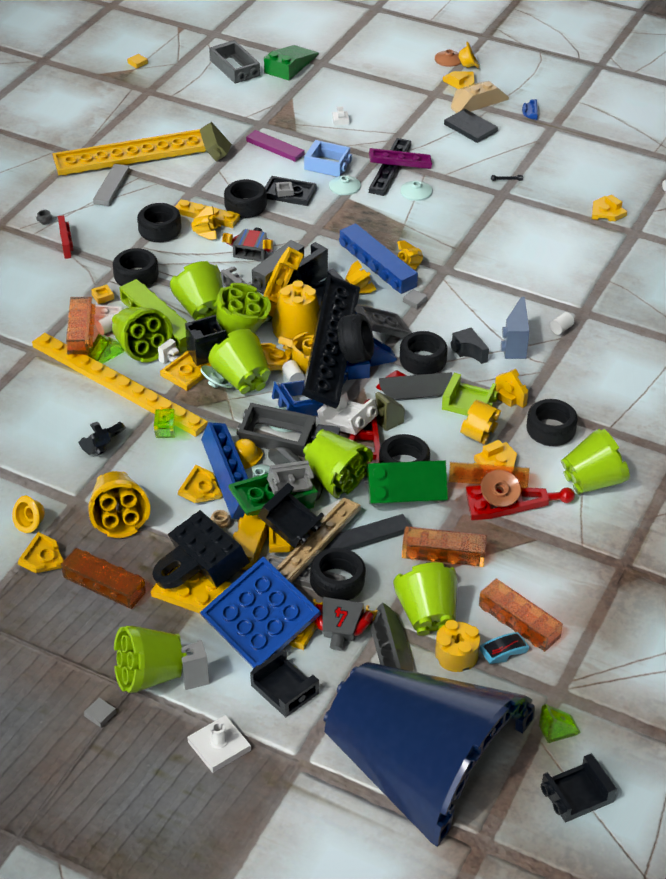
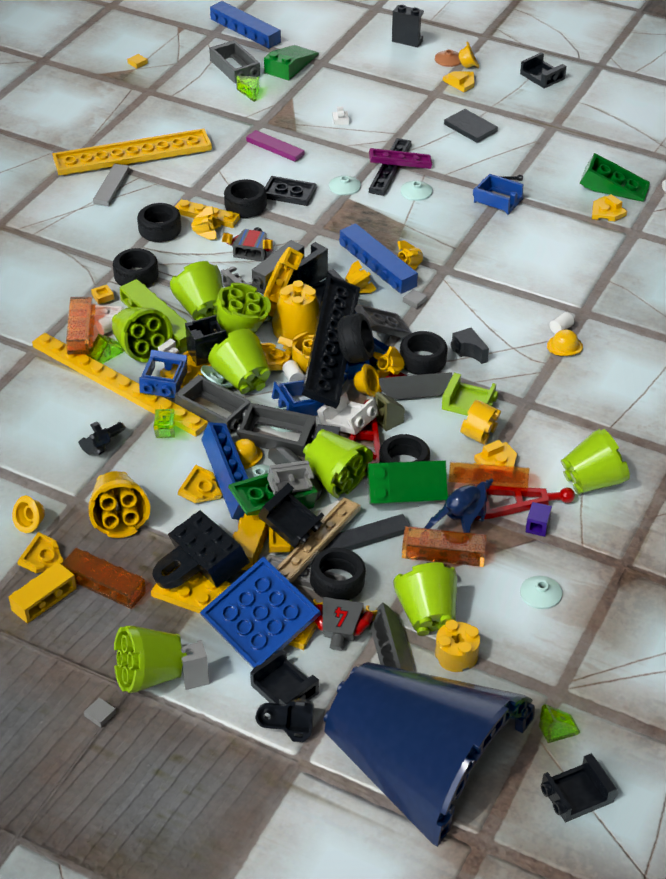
dark grey plate [36,210,52,225] -> none
red plate [58,215,74,259] -> none
white tile [187,715,251,773] -> none
olive slope [200,121,232,161] -> none
tan plate [210,510,230,528] -> none
light grey tile [276,182,294,197] -> none
light blue window [304,140,352,177] -> none
tan wedge [451,81,509,113] -> none
clear orange brick [479,578,563,652] -> none
slope [479,632,529,664] -> none
nougat dish [481,470,521,507] -> none
yellow plate [495,369,529,408] -> none
sand blue slope [501,297,530,359] -> none
blue tile [522,99,538,120] -> none
black tyre [526,399,578,446] -> none
none -> yellow brick [9,562,77,624]
none -> blue window [139,350,187,398]
none -> dark grey piece [175,374,251,433]
none -> blue brick [210,1,281,49]
none -> clear neon green slope [236,76,259,102]
none -> black piece [255,699,314,742]
none -> yellow hat [353,364,382,397]
none -> yellow brick [373,346,404,378]
none -> black panel [392,5,424,48]
none -> dark blue hair [423,478,494,539]
none -> blue window [473,174,524,215]
none -> black panel [520,52,567,89]
none -> light aqua dish [520,576,562,609]
none -> dark purple brick [525,502,552,537]
none -> yellow hat [547,329,583,356]
none -> green slope [579,153,650,202]

